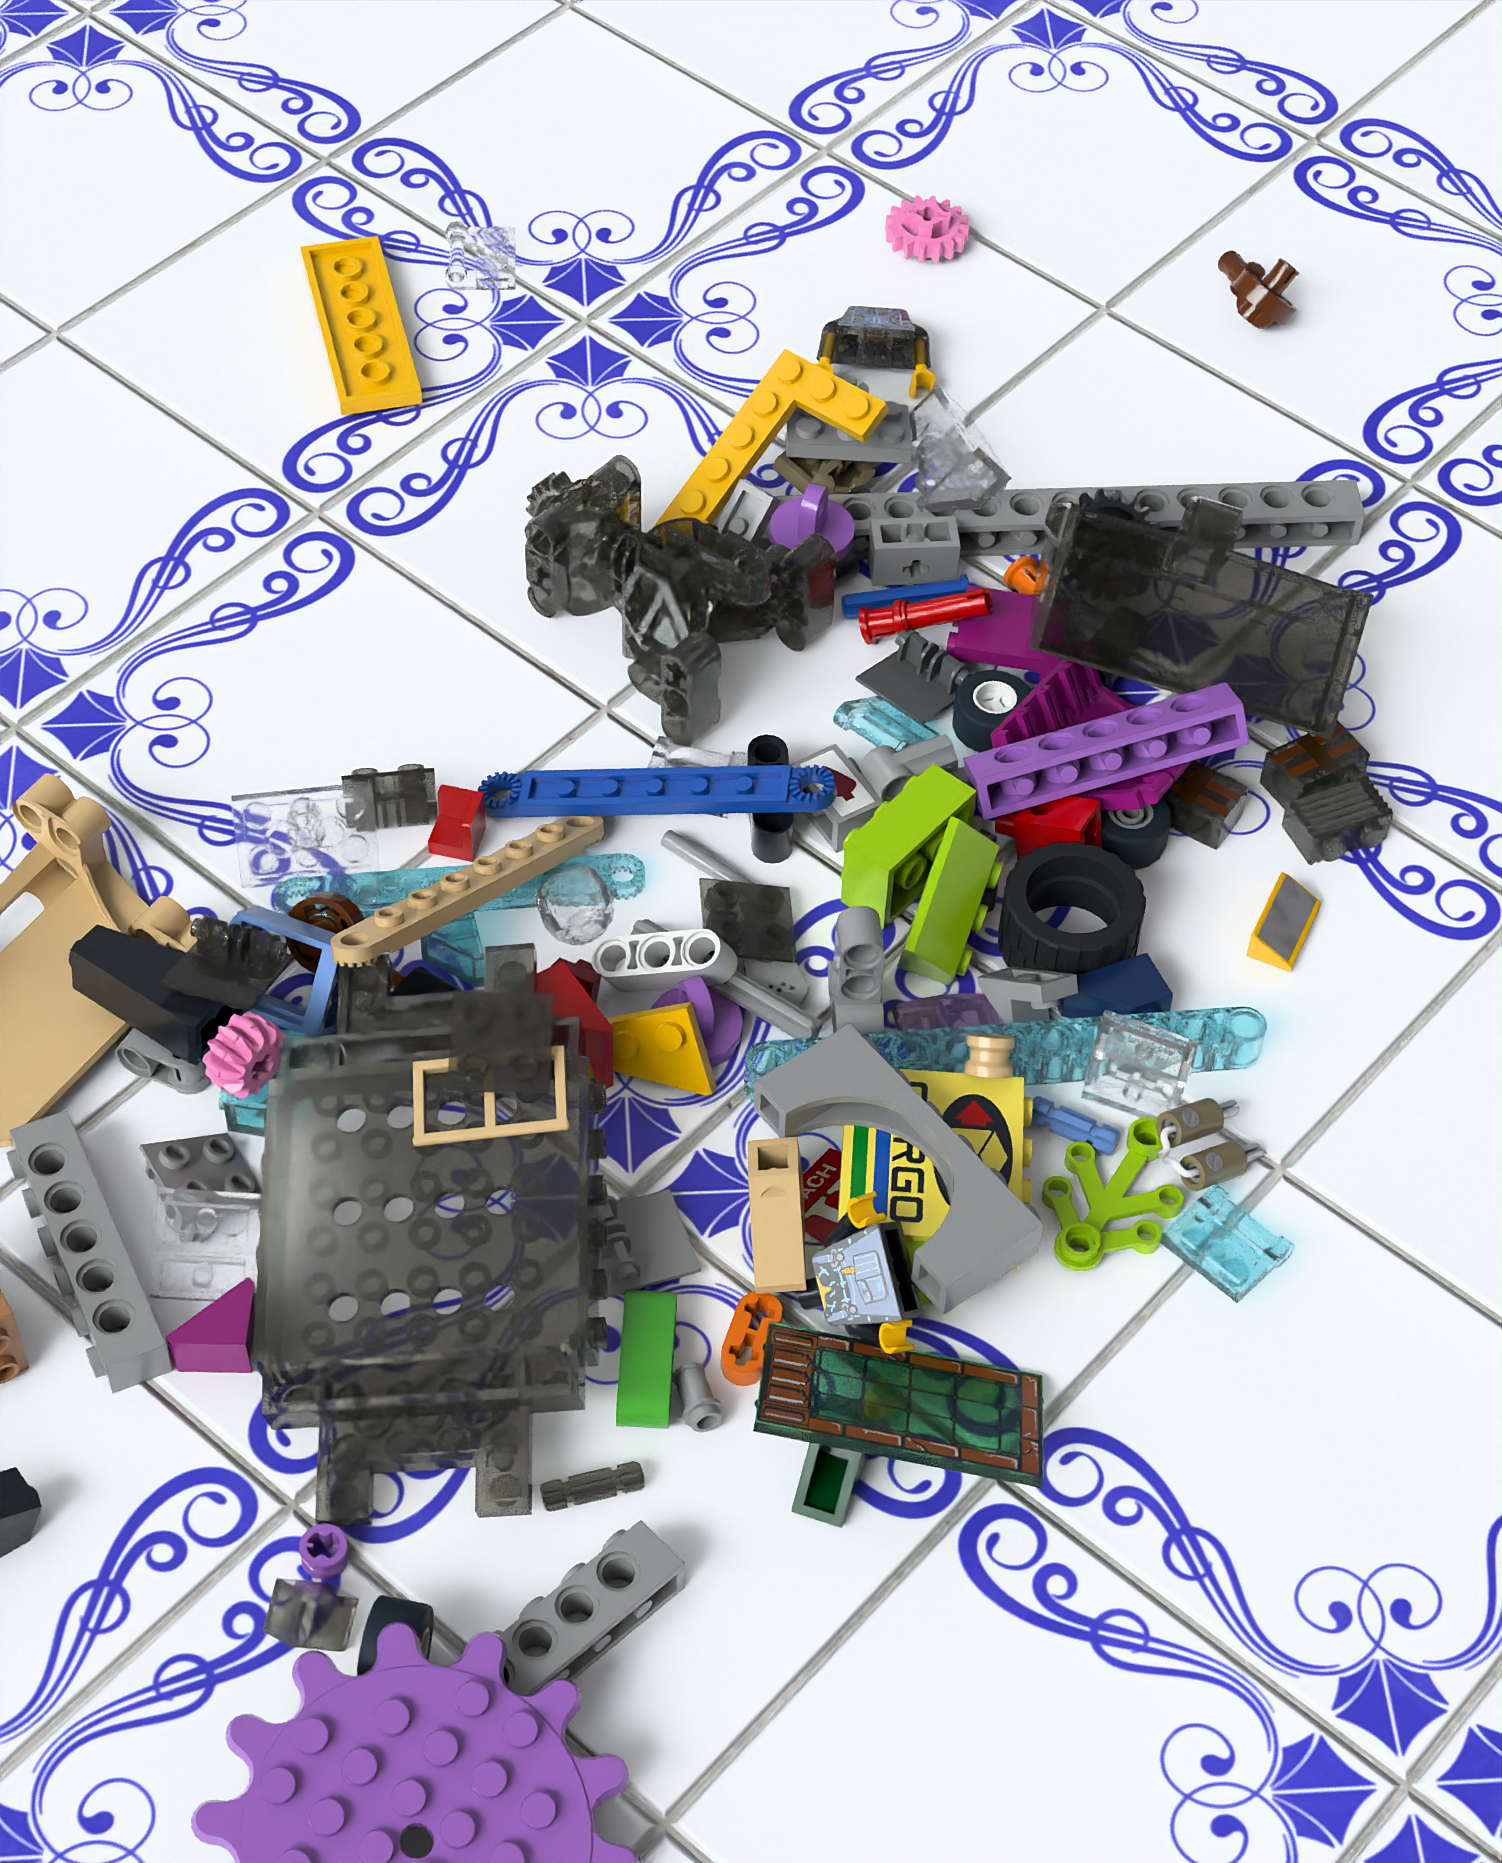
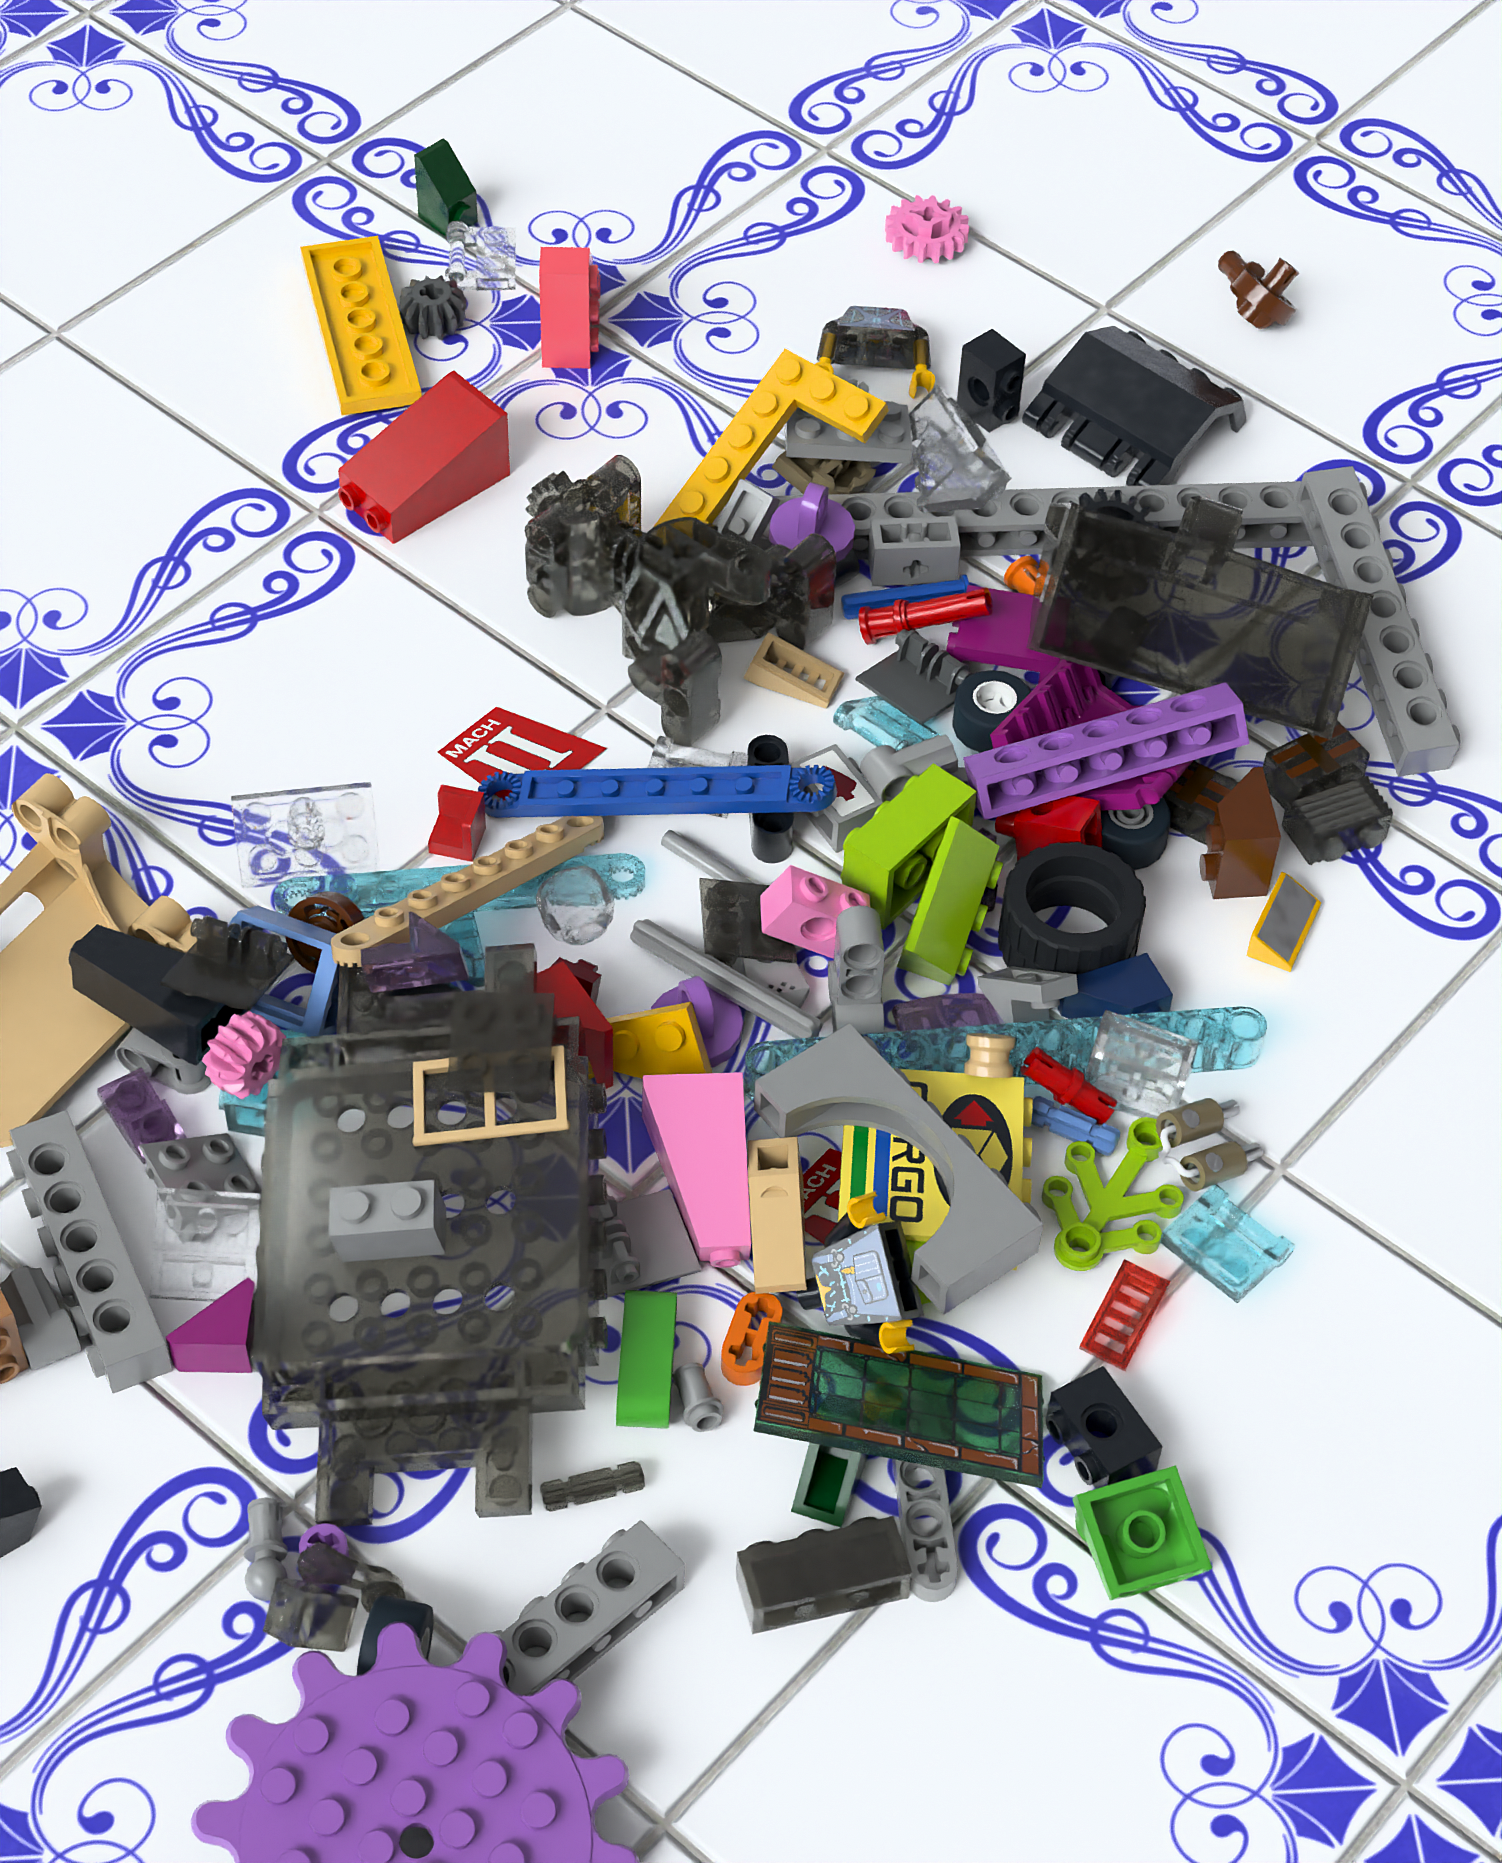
clear smoke hinge [341,764,438,831] -> none
white beam [591,929,738,992] -> none
none -> light grey piece [0,1265,81,1371]
none -> clear purple slope [97,1067,187,1165]
none -> light grey pin [244,1497,288,1601]
none -> clear smoke piece [297,1541,405,1613]
none -> light grey brick [328,1180,446,1262]
none -> slope [338,370,510,544]
none -> clear purple slope [361,912,469,993]
none -> dark grey gear [399,275,467,340]
none -> dark green slope [414,138,478,239]
none -> red sticker [437,706,607,801]
none -> coral brick [539,247,601,369]
none -> bright pink slope [642,1072,751,1268]
none -> clear smoke brick [735,1516,912,1635]
none -> tan slope [743,632,845,709]
none -> bright pink brick [760,865,870,959]
none -> light grey beam [890,1404,958,1603]
none -> black brick [956,328,1026,433]
none -> red pin [1020,1047,1117,1125]
none -> black hinge [1022,325,1247,486]
none -> black brick [1045,1366,1163,1489]
none -> bright green slope [1072,1465,1212,1601]
none -> clear red slope [1079,1259,1170,1371]
none -> reddish brown slope [1199,767,1281,899]
none -> light grey brick [1296,466,1461,777]

